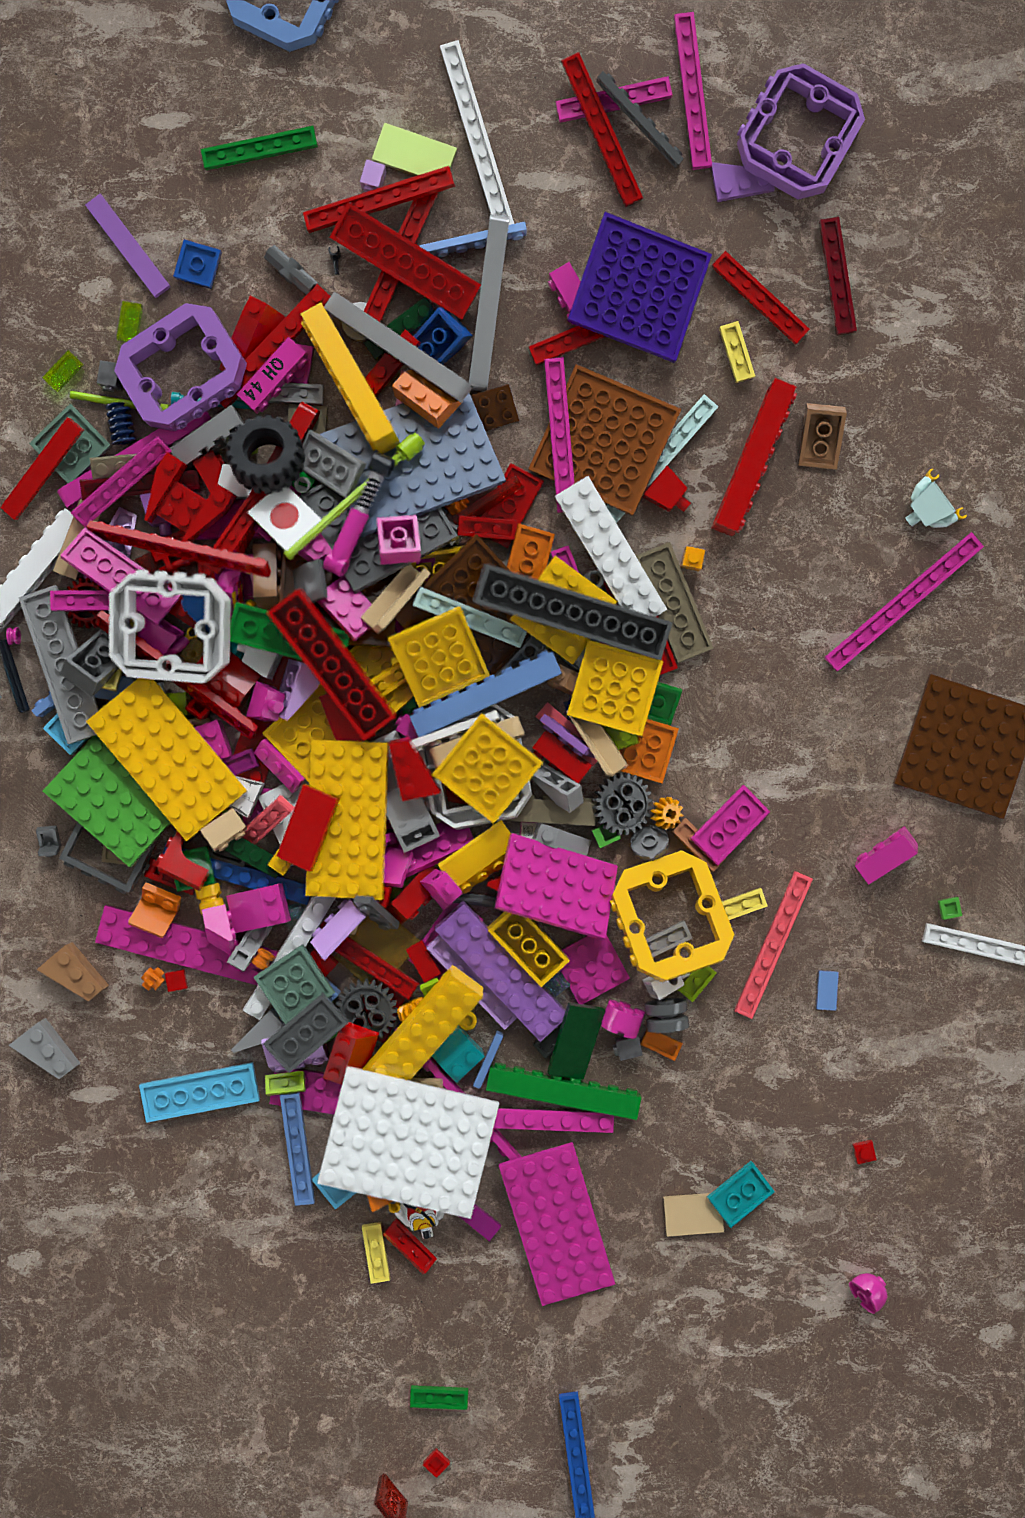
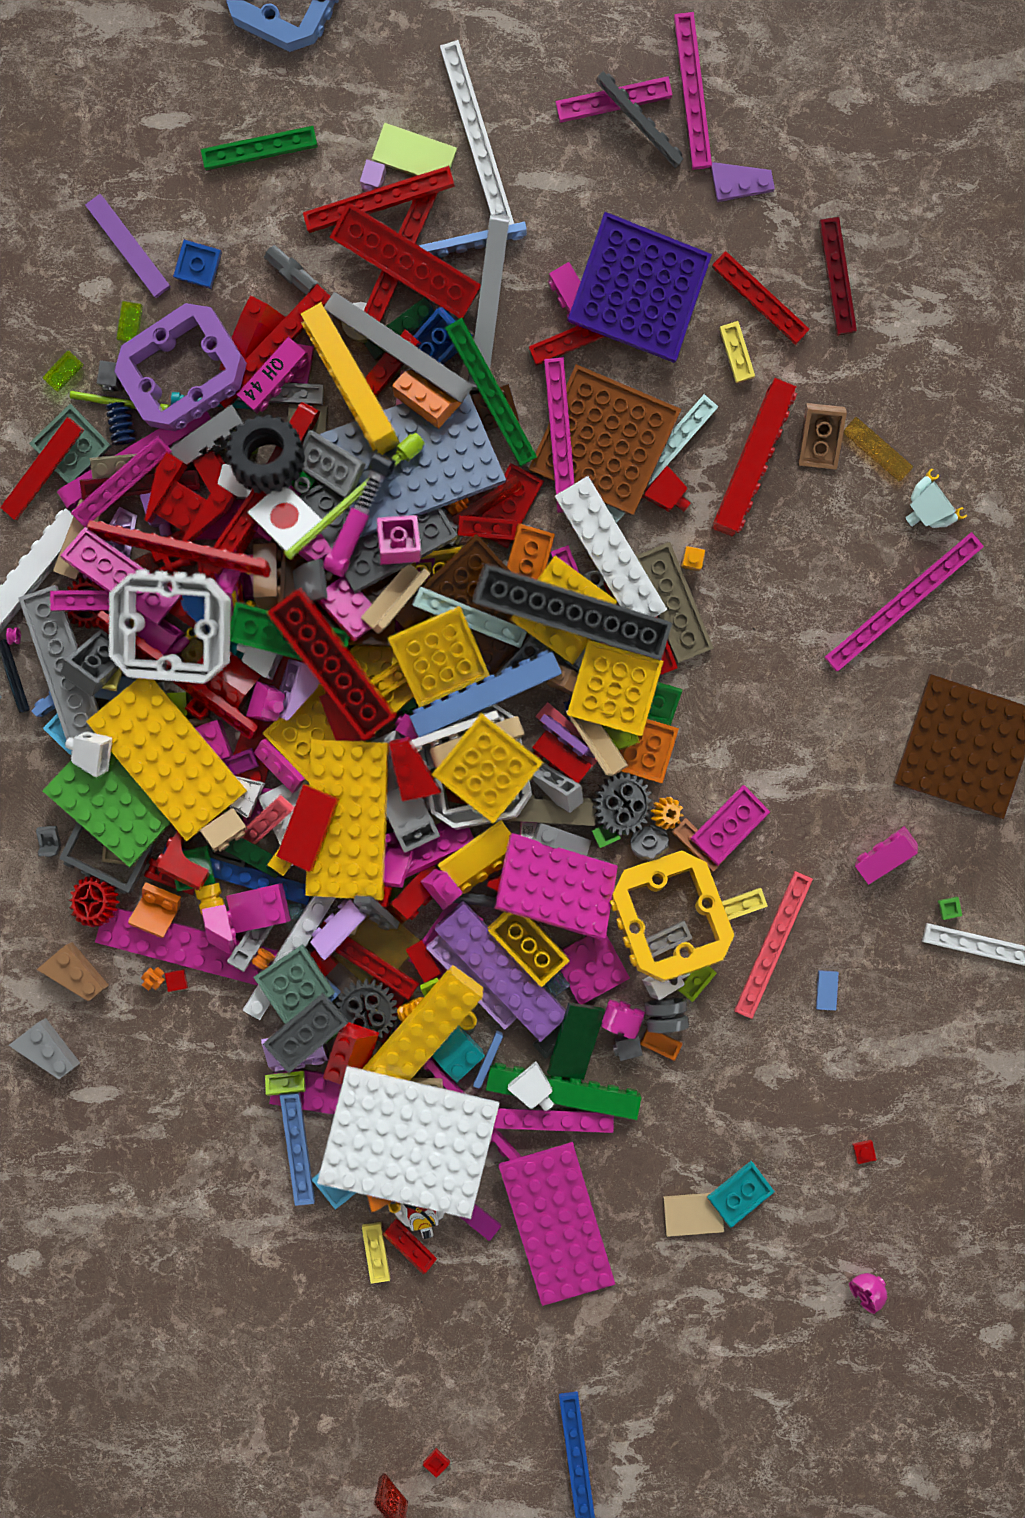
medium azure plate [139,1062,260,1123] -> none
light grey slope [231,1007,285,1053] -> none
black hand [328,246,341,275] -> none
green plate [410,1385,468,1410] -> none
red tile [561,52,643,208] -> none
medium lavender panel [737,63,865,199] -> none
none -> white torso [65,732,112,777]
none -> red gear [69,876,120,927]
none -> green tile [445,318,537,467]
none -> white torso [508,1061,554,1111]
none -> clear yellow tile [843,417,914,482]

